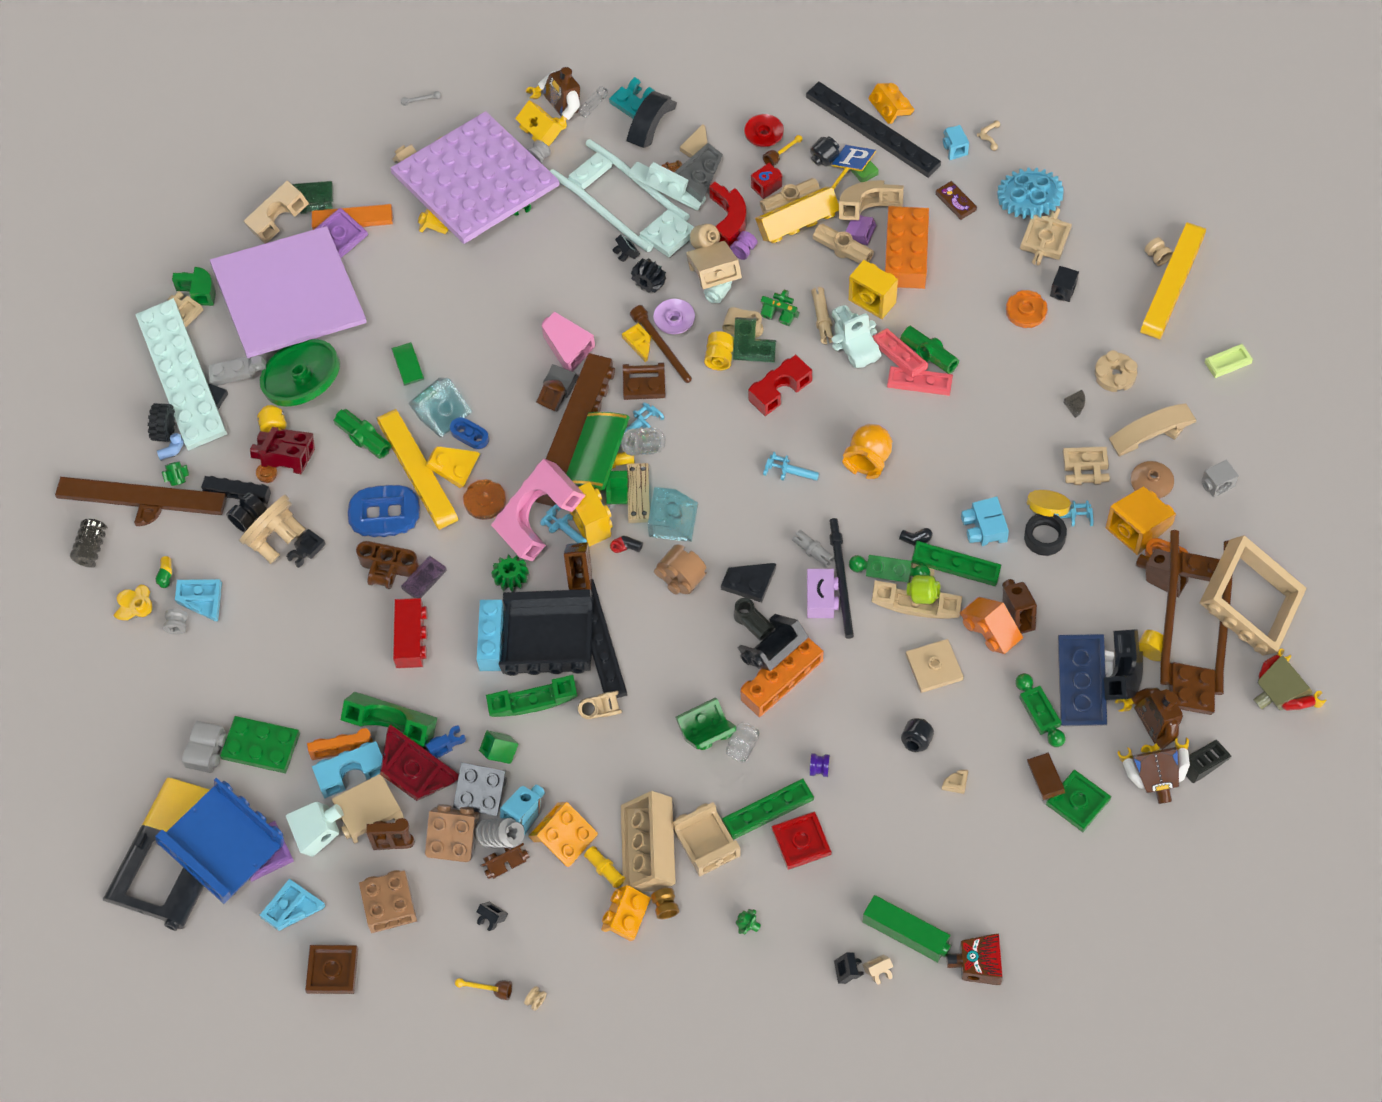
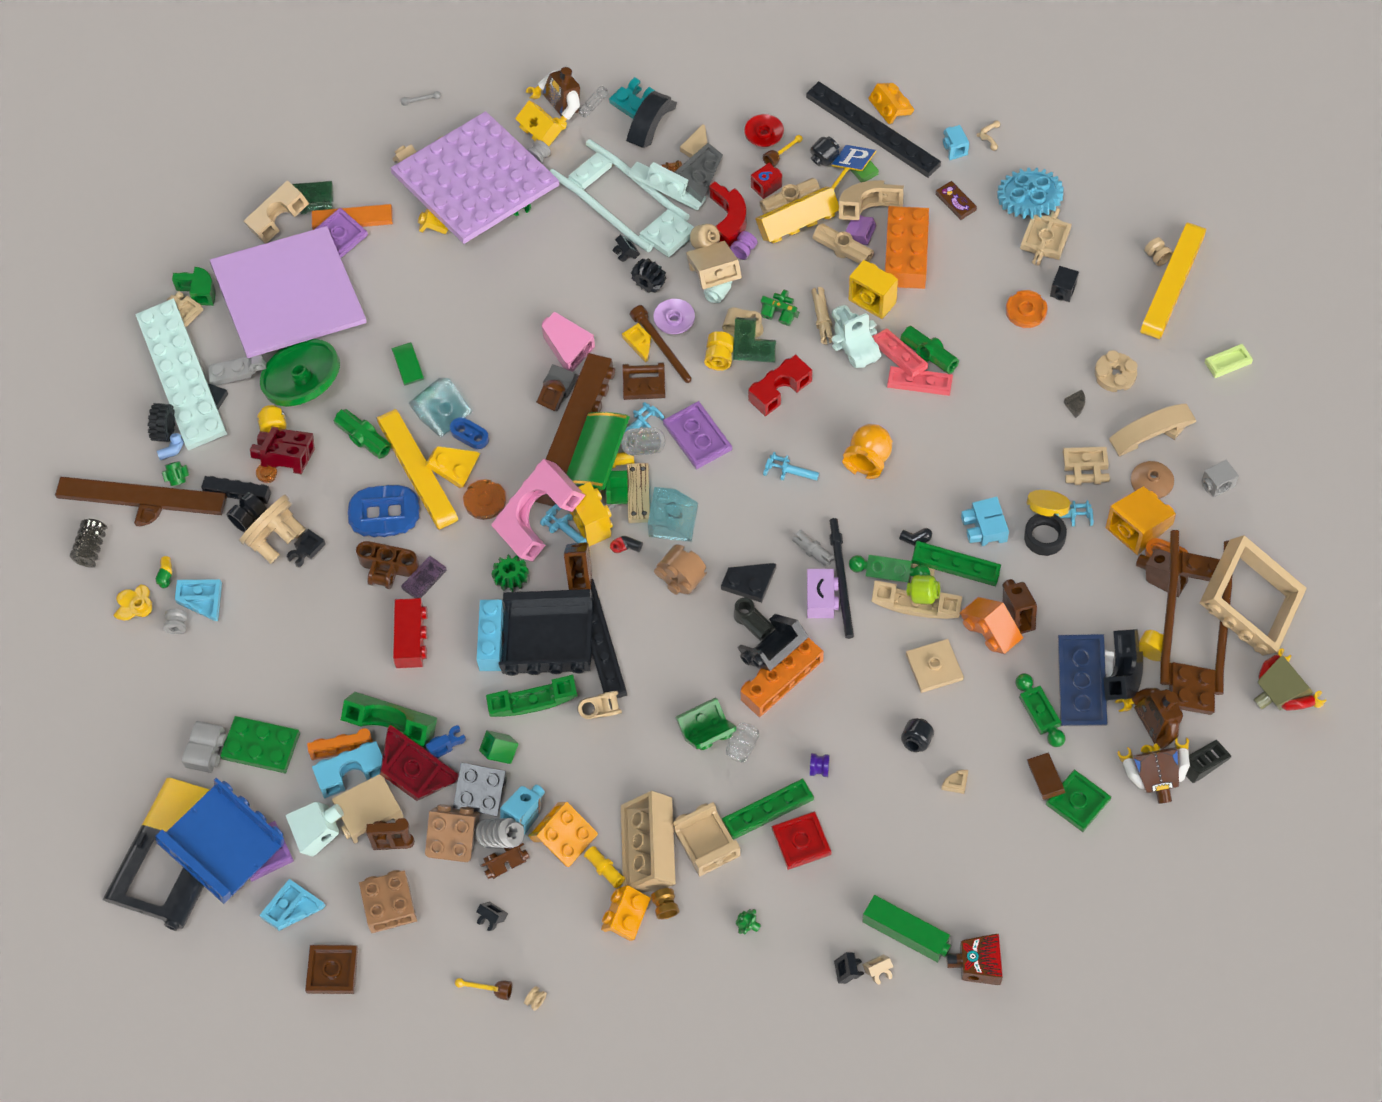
none -> medium lavender tile [663,401,732,470]

